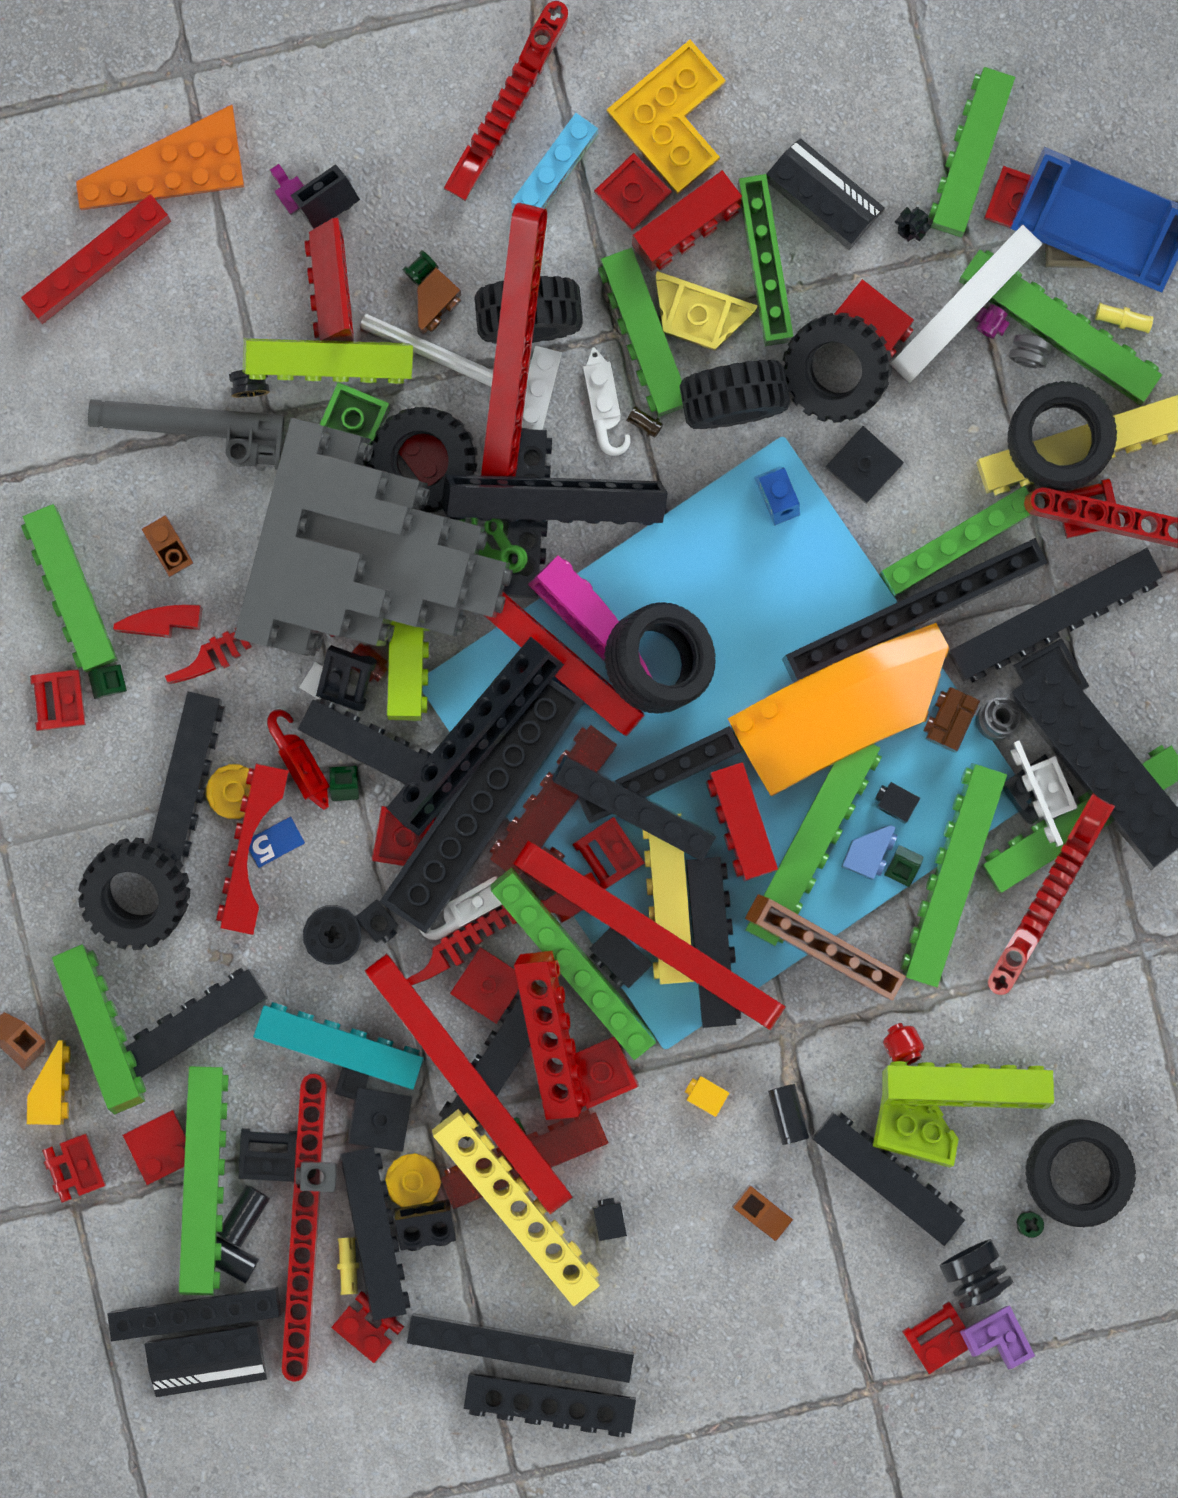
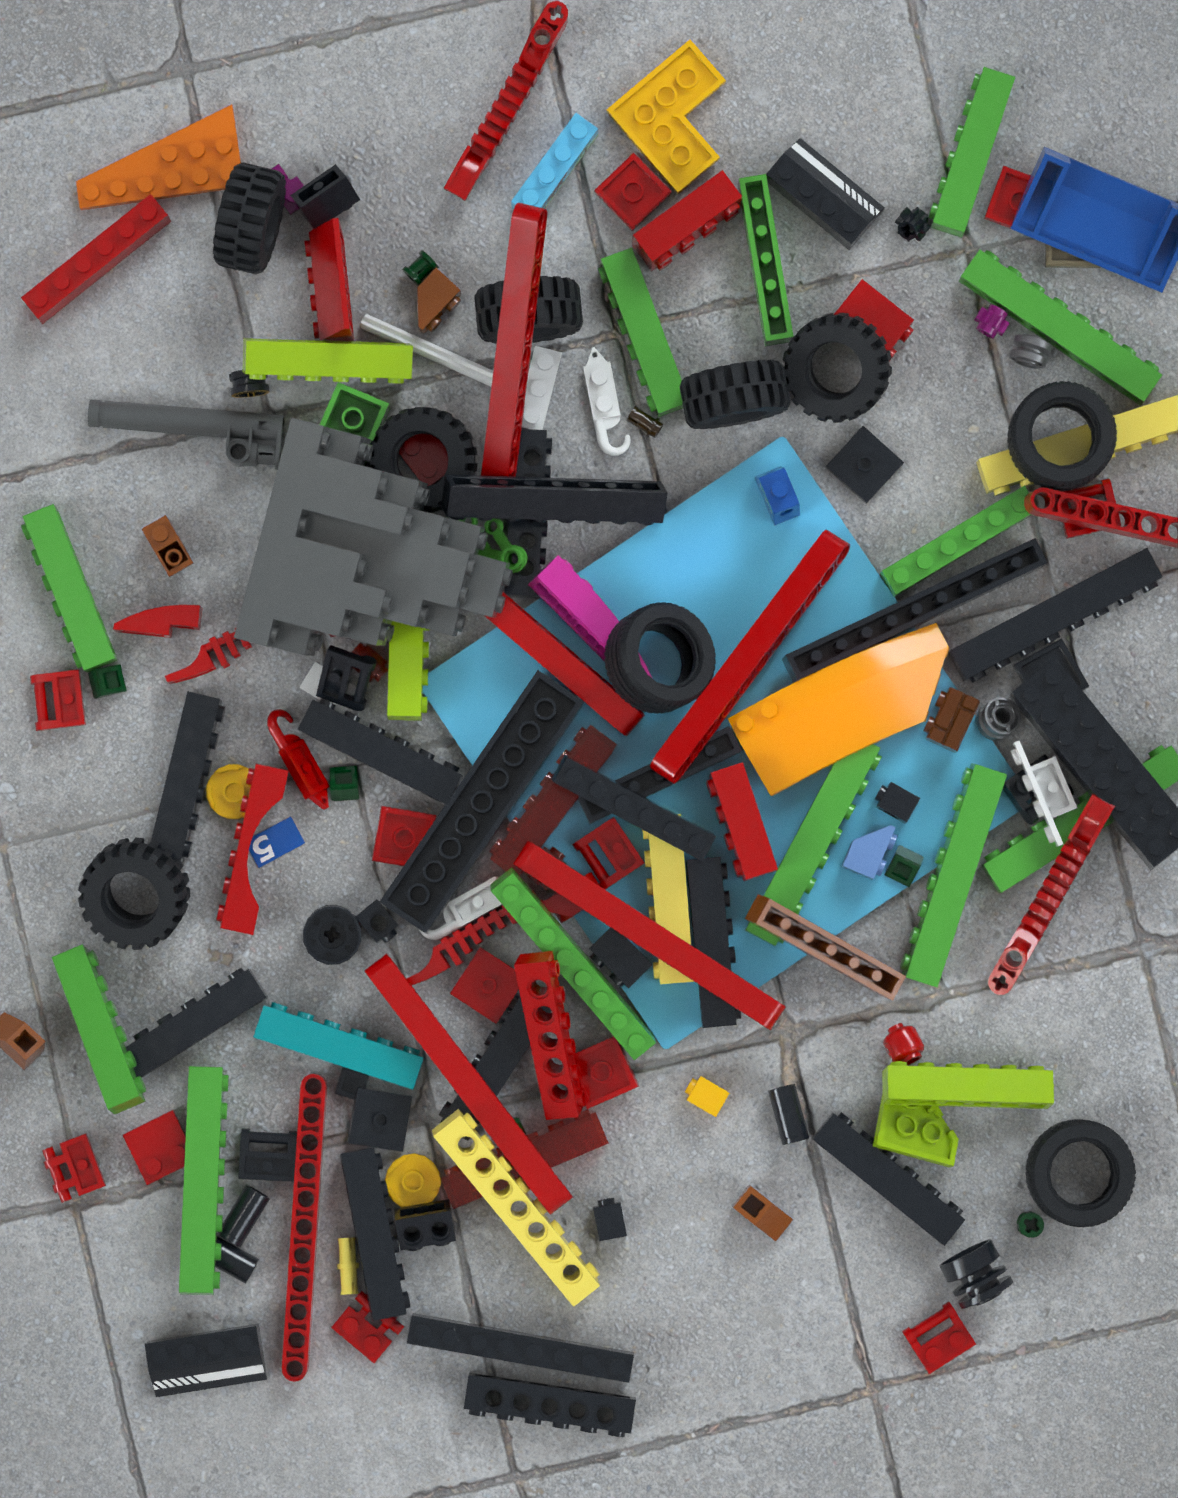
yellow slope [27,1040,71,1125] -> none
black brick [107,1287,281,1342] -> none
dark grey brick [295,1161,337,1192] -> none
black brick [386,637,564,836] -> none
light yellow wing [656,271,758,351] -> none
white beam [890,225,1043,383] -> none
medium lavender plate [960,1305,1035,1369] -> none
light yellow pin [1095,303,1153,334] -> none
none -> black tyre [213,162,286,274]
none -> red beam [650,530,850,784]

